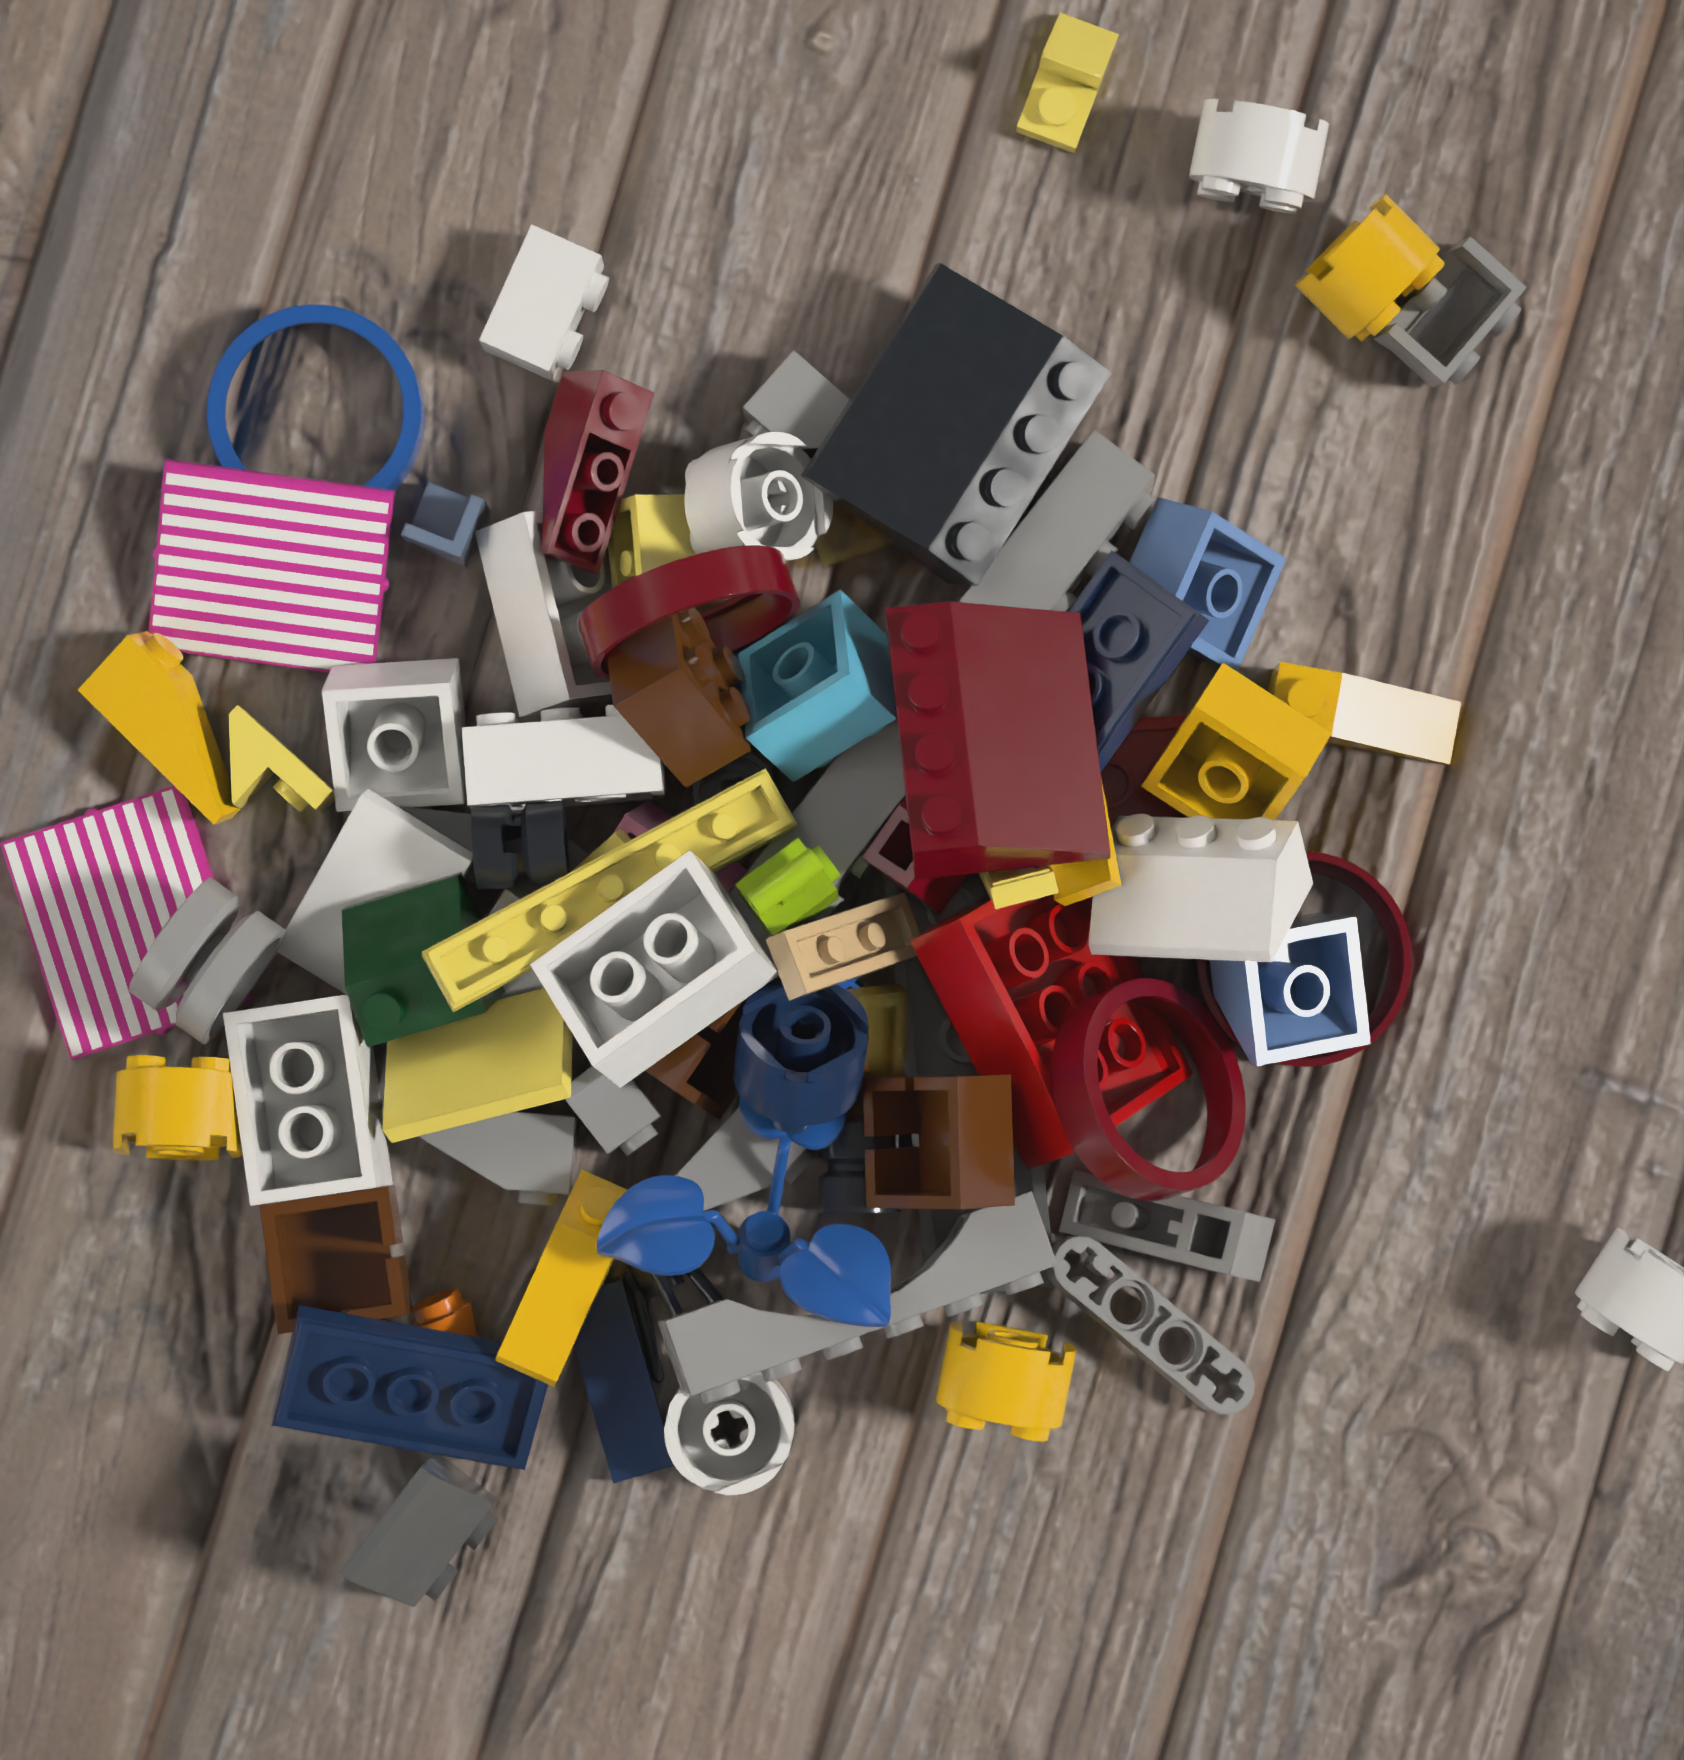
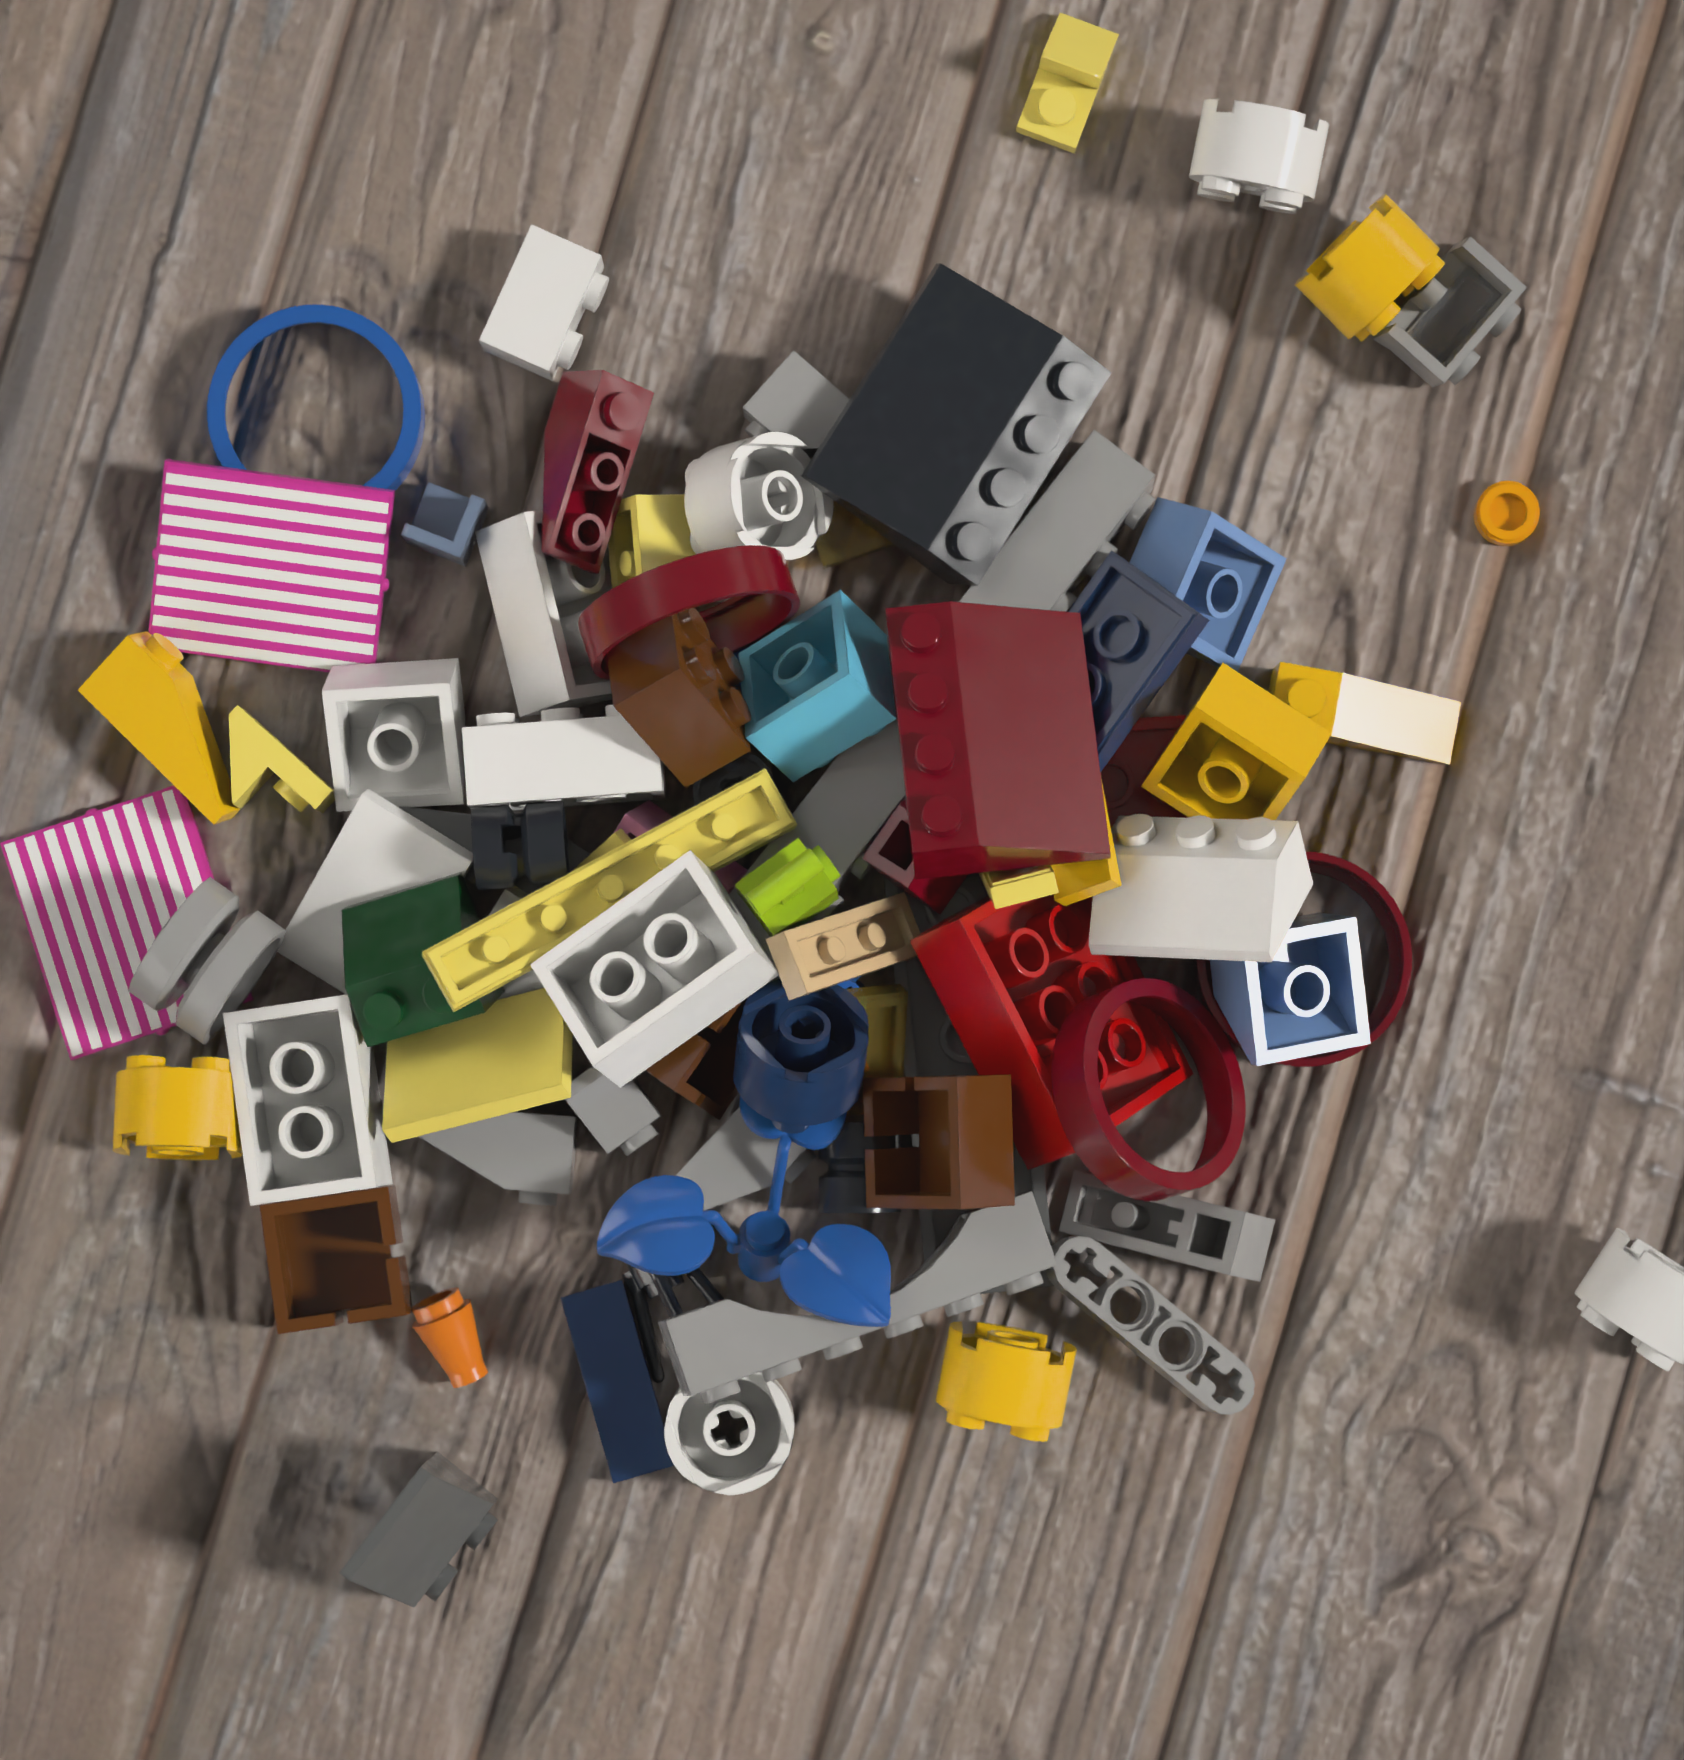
dark blue tile [272,1305,548,1470] -> none
yellow slope [495,1170,627,1387] -> none
none -> light orange tile [1474,481,1540,546]

